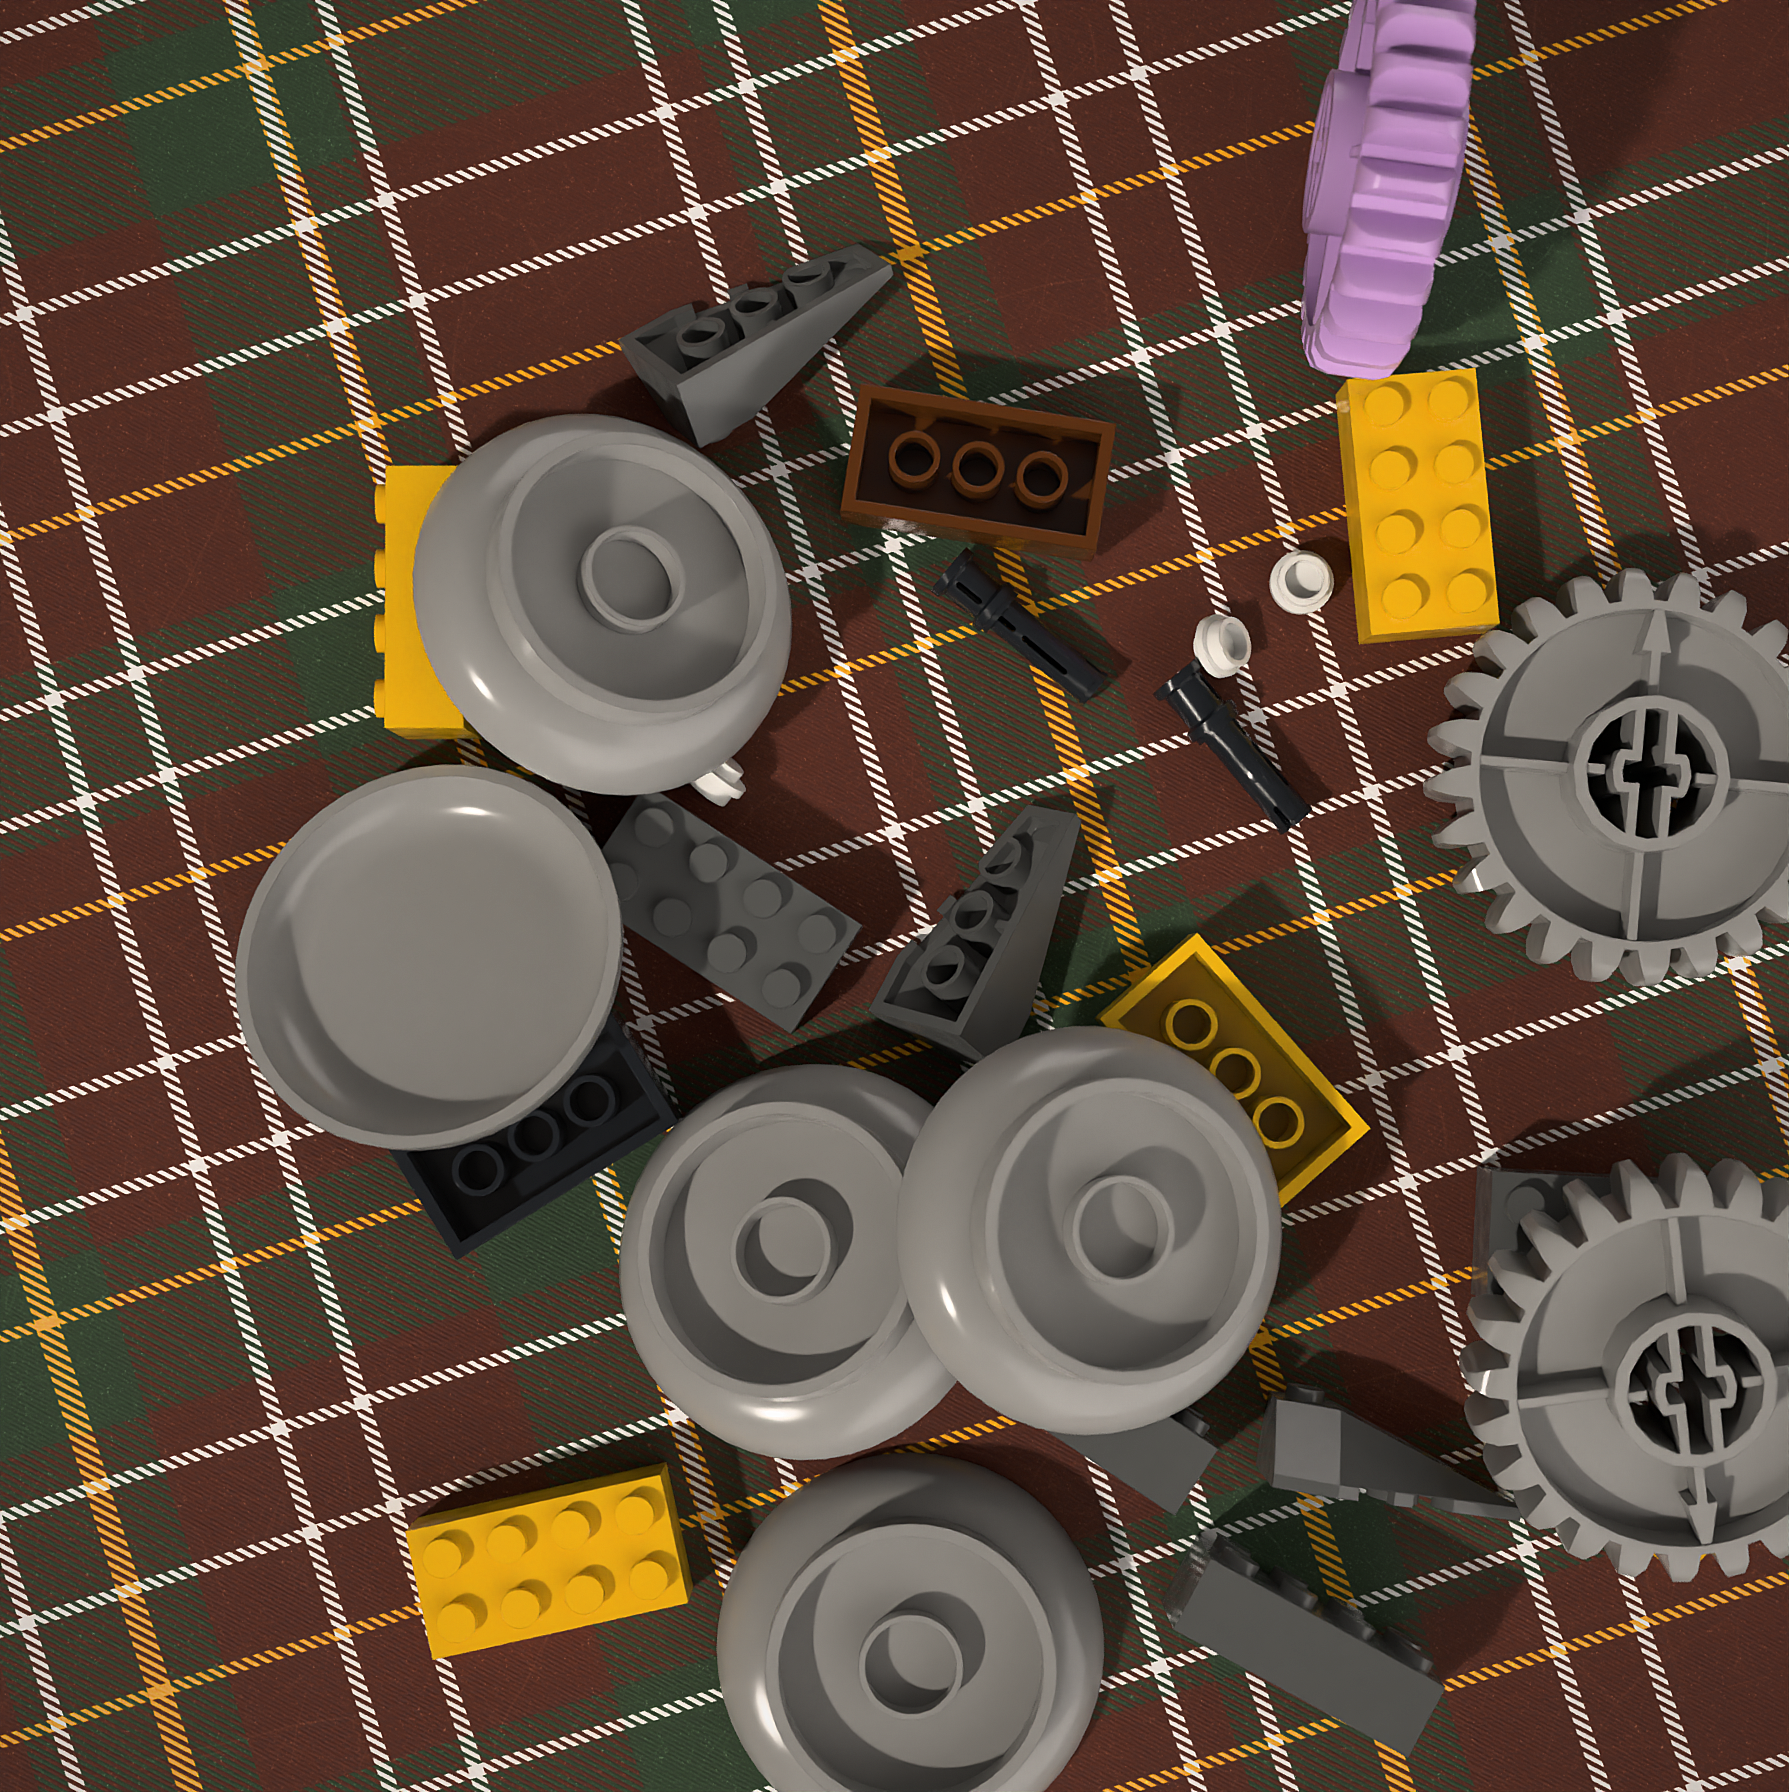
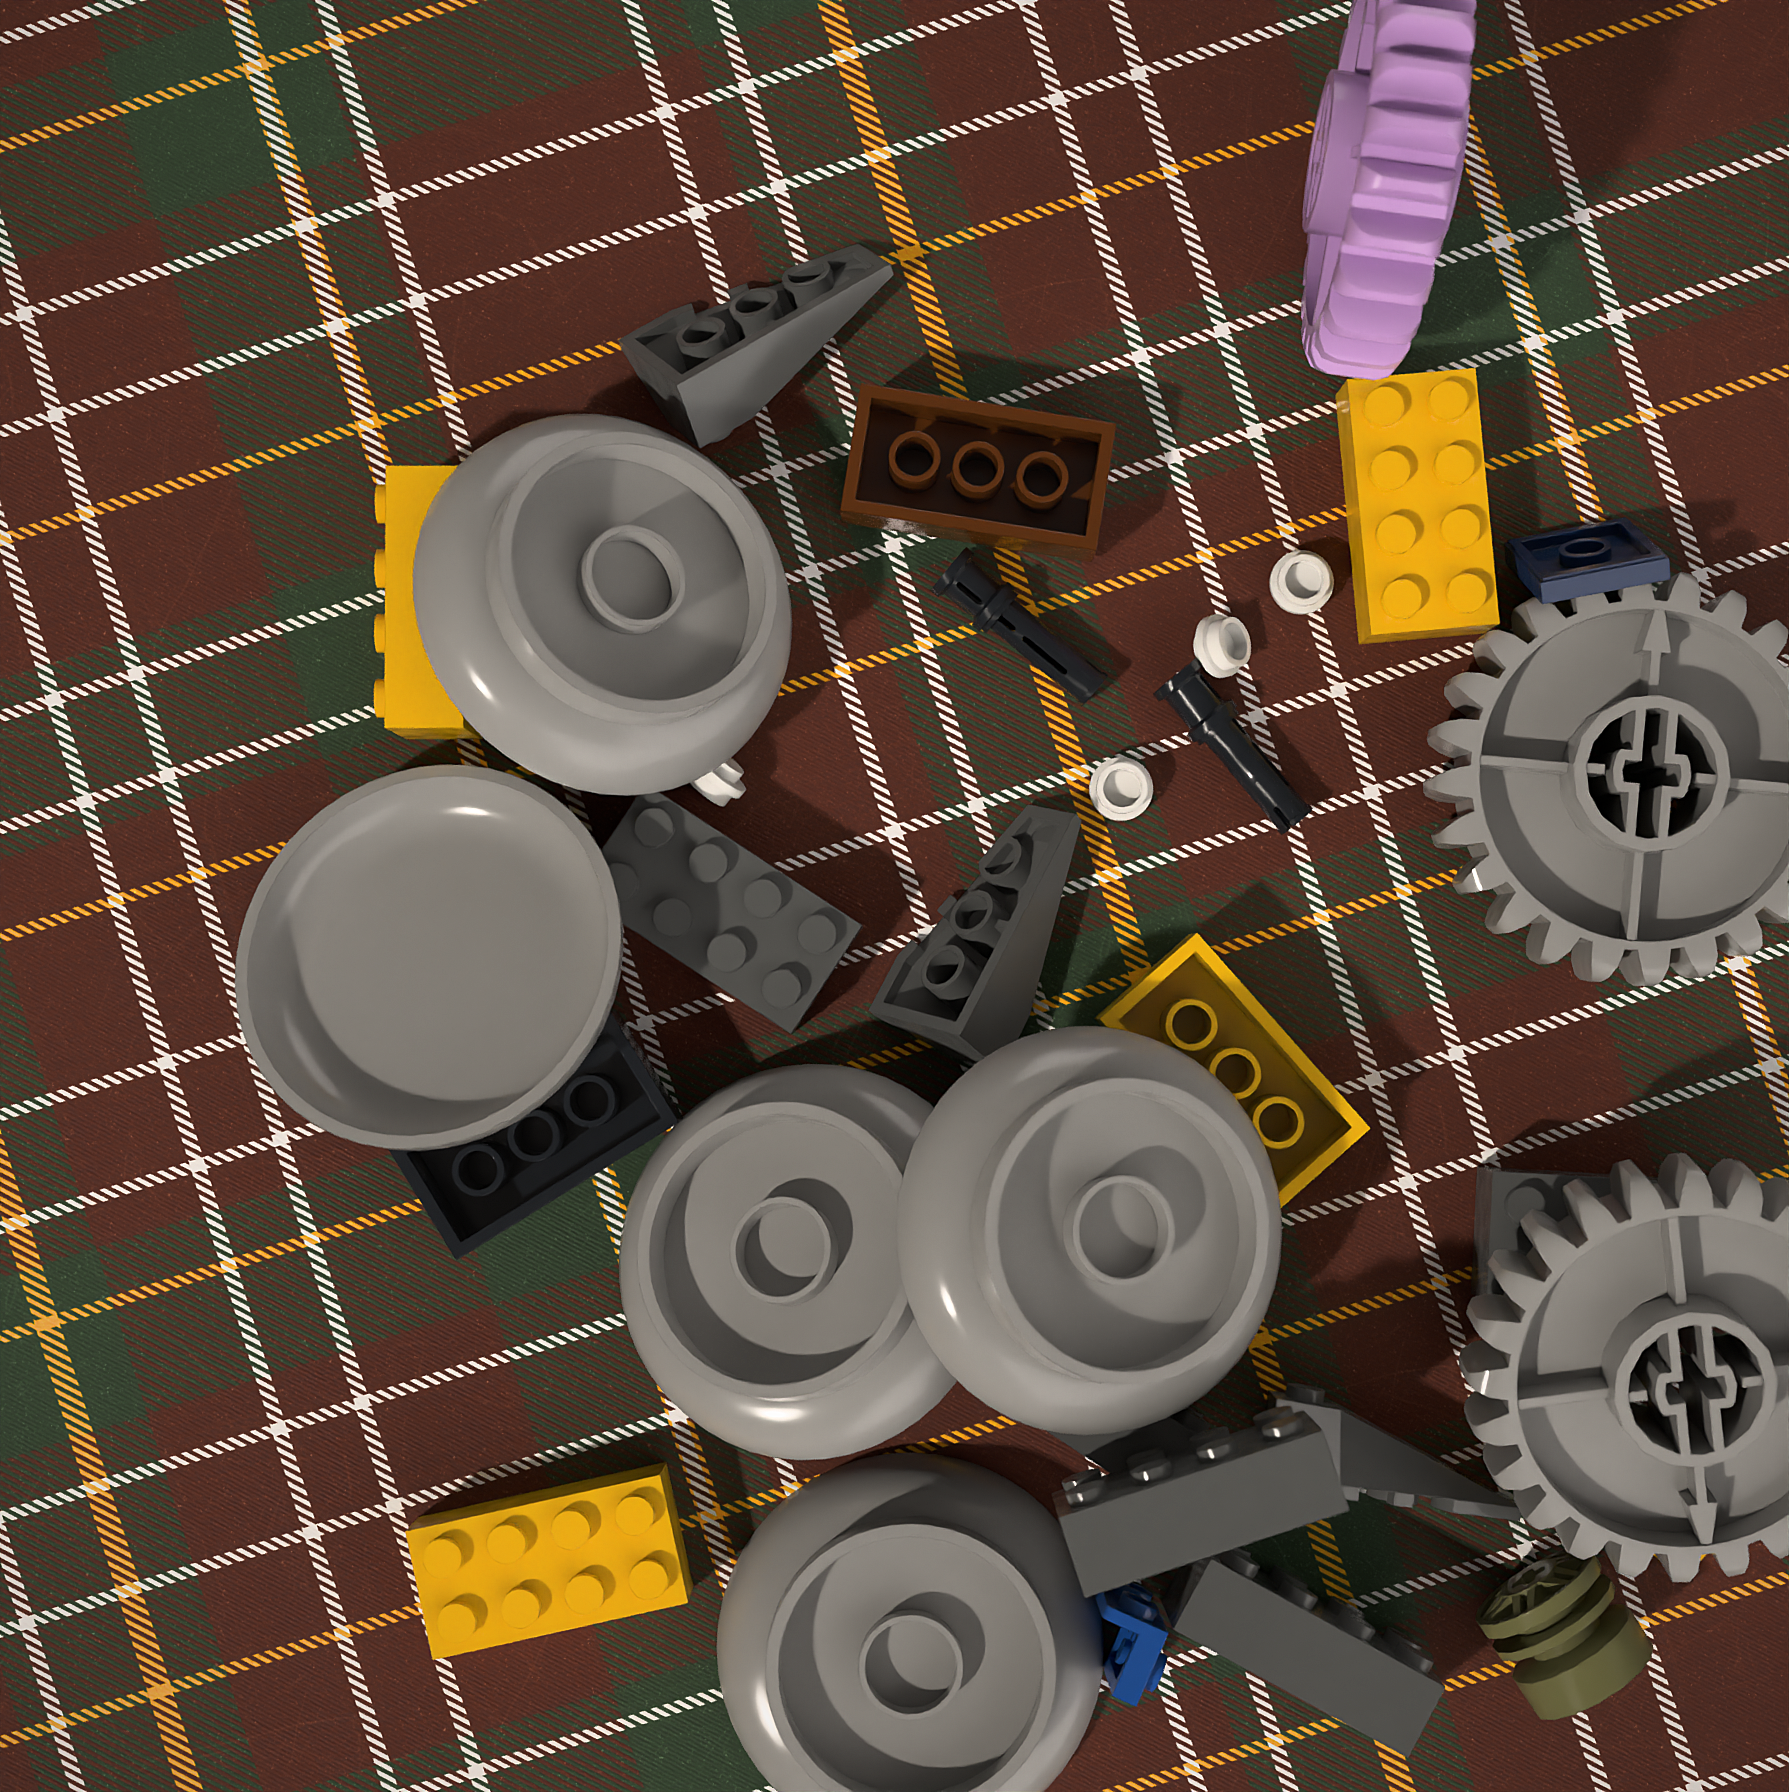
none -> dark grey brick [1051,1405,1349,1598]
none -> white plate [1089,757,1153,821]
none -> blue bracket [1095,1582,1169,1707]
none -> olive wheel [1475,1550,1654,1720]
none -> dark blue tile [1504,517,1671,604]

